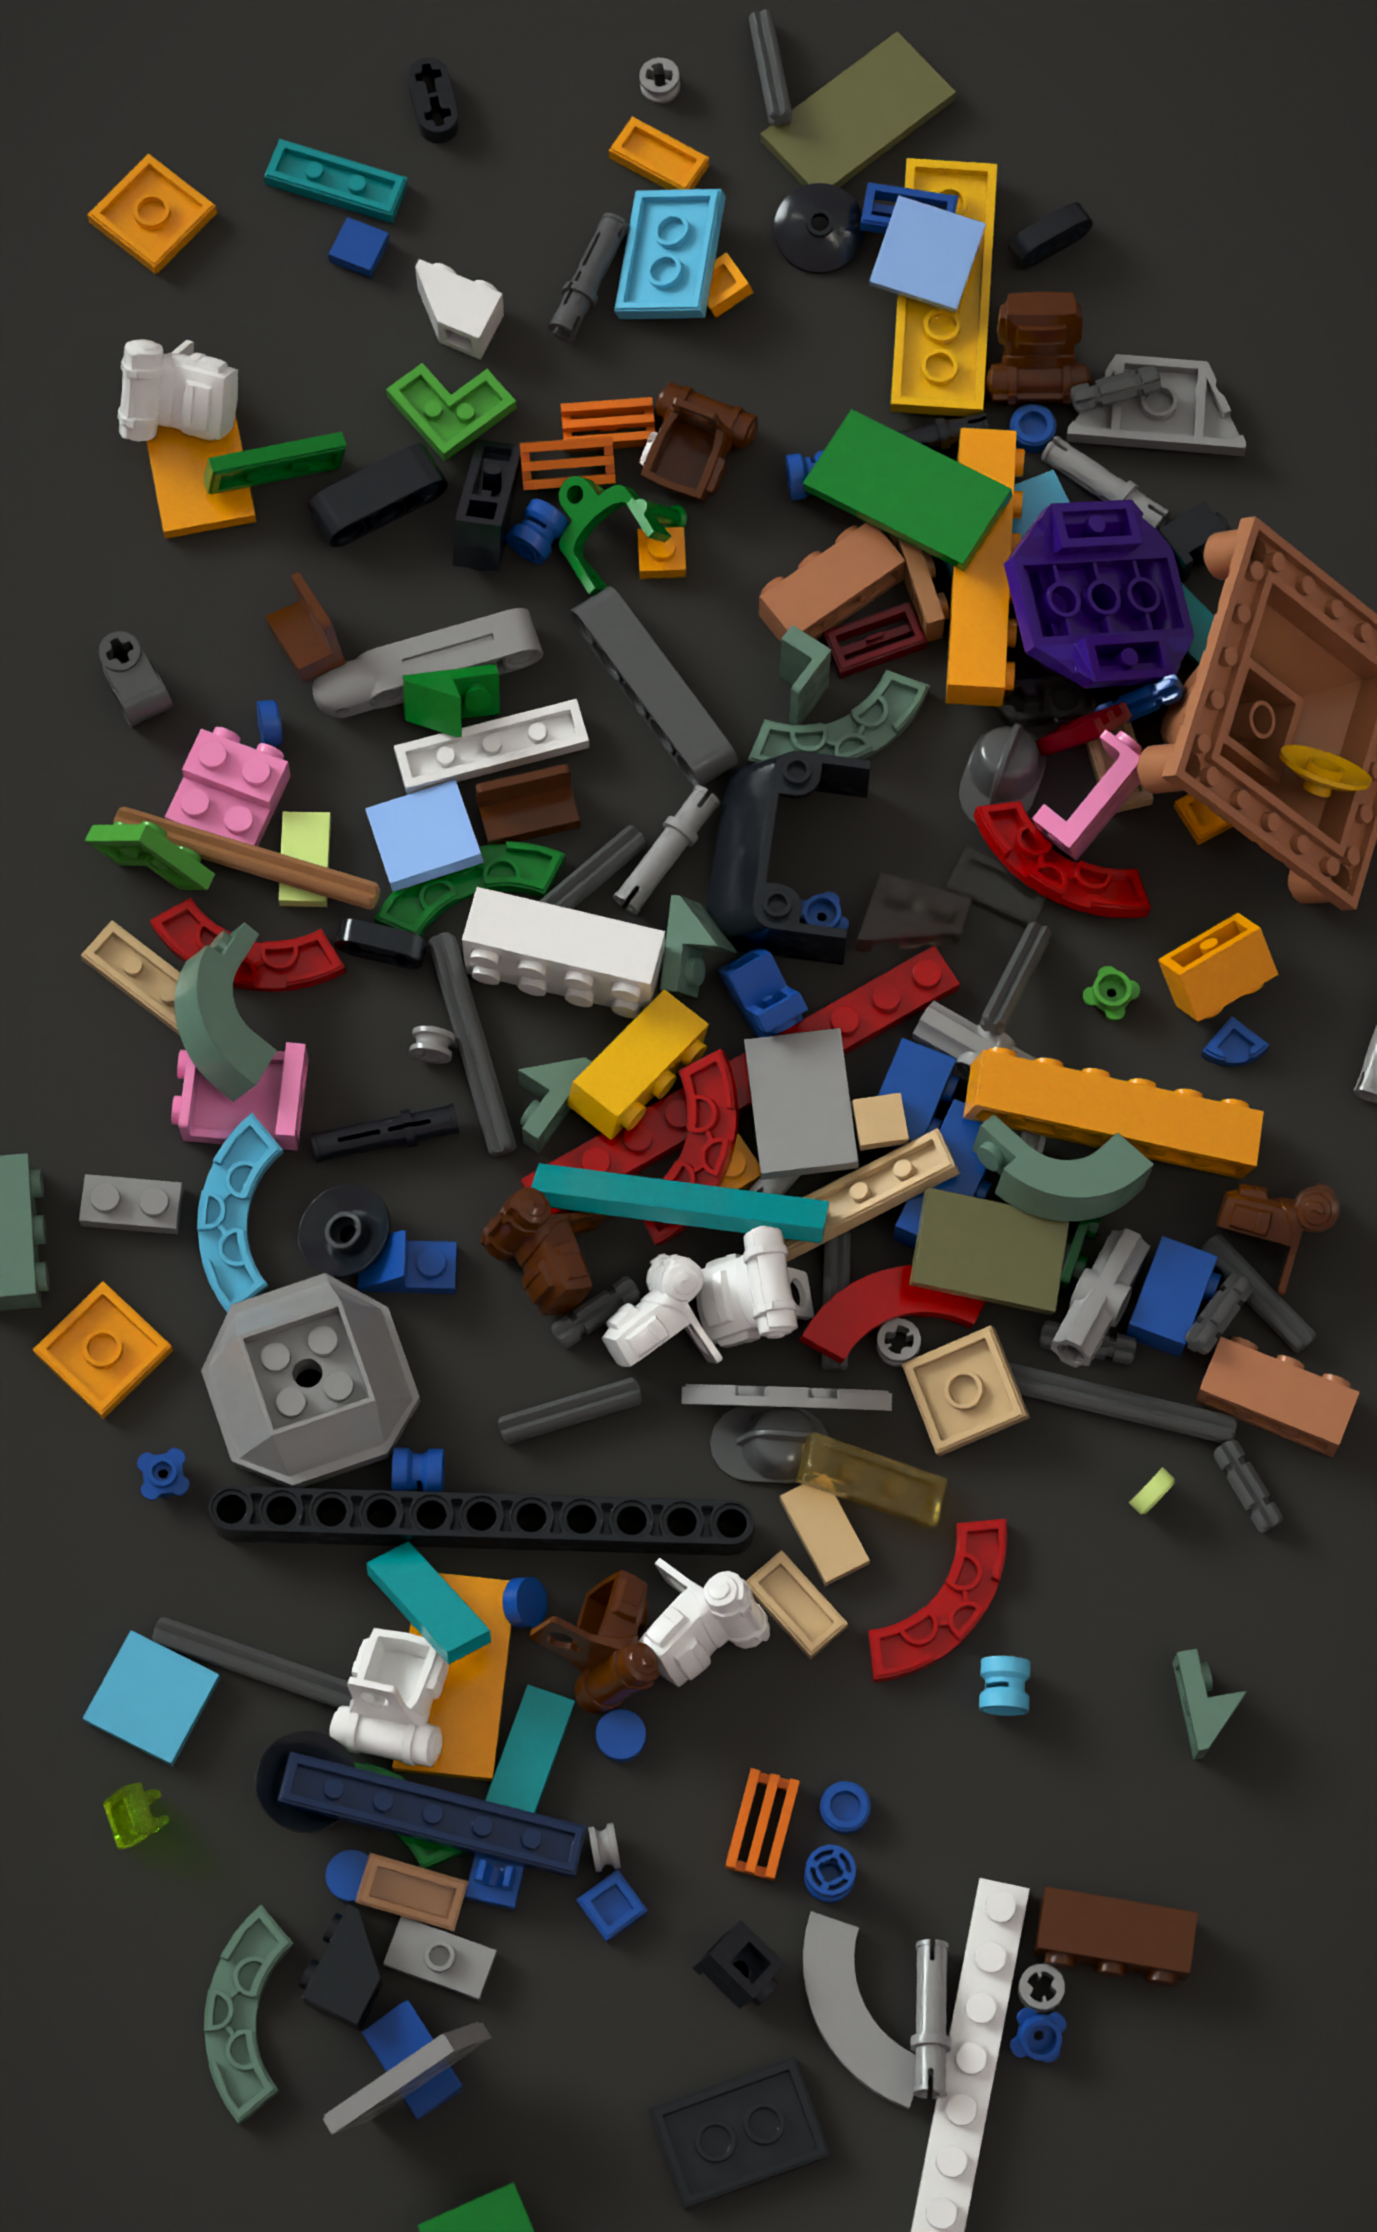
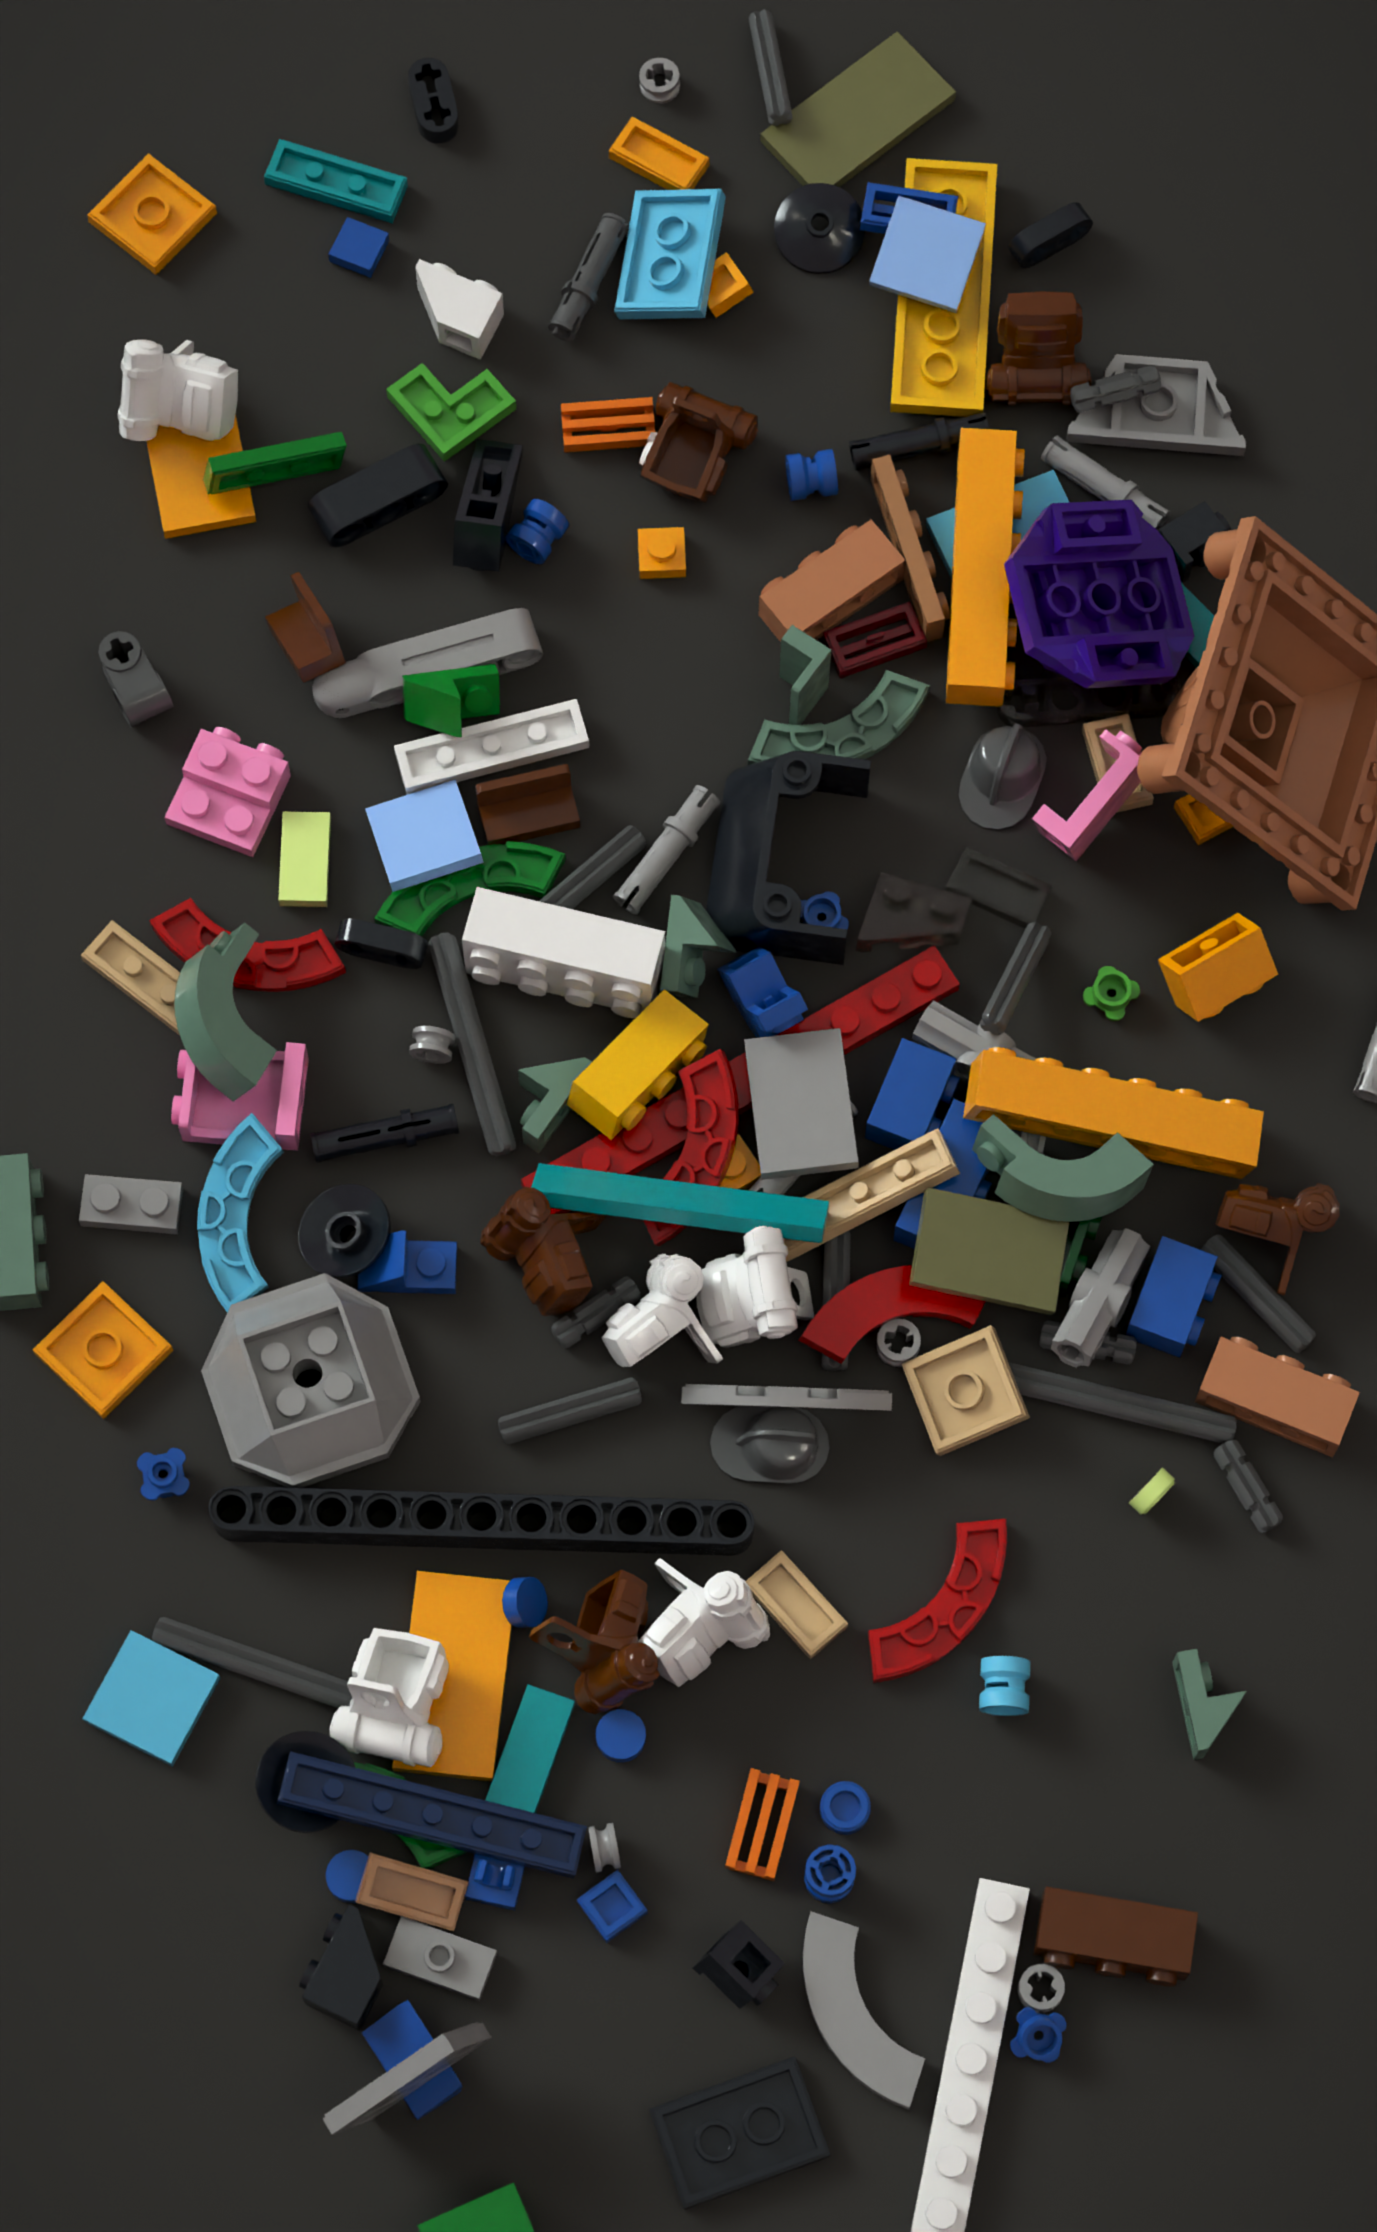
bright green plate [85,821,215,890] -> none
clear neon green tile [103,1782,170,1850] -> none
medium nougat axle [113,806,381,910] -> none
sand green tile [204,1905,294,2126] -> none
blue tile [256,699,282,747] -> none
teal tile [366,1541,491,1665] -> none
blue wheel [392,1447,445,1492] -> none
orange tile [520,436,616,491] -> none
green piece [559,476,687,595] -> none
dark grey beam [570,586,739,787] -> none
tan tile [779,1474,870,1586] -> none
clear yellow tile [796,1432,948,1528] -> none
green tile [803,409,1013,571] -> none
tan tile [852,1093,909,1151] -> none
light grey pin [910,1939,951,2099] -> none
red tile [973,801,1151,918] -> none
blue tile [1009,404,1056,453] -> none
dark red tile [1035,701,1132,757] -> none
blue axle [1095,674,1185,723] -> none
dark grey axle [1185,1273,1253,1355] -> none
blue tile [1201,1016,1270,1067] -> none
yellow dish [1279,745,1372,797] -> none

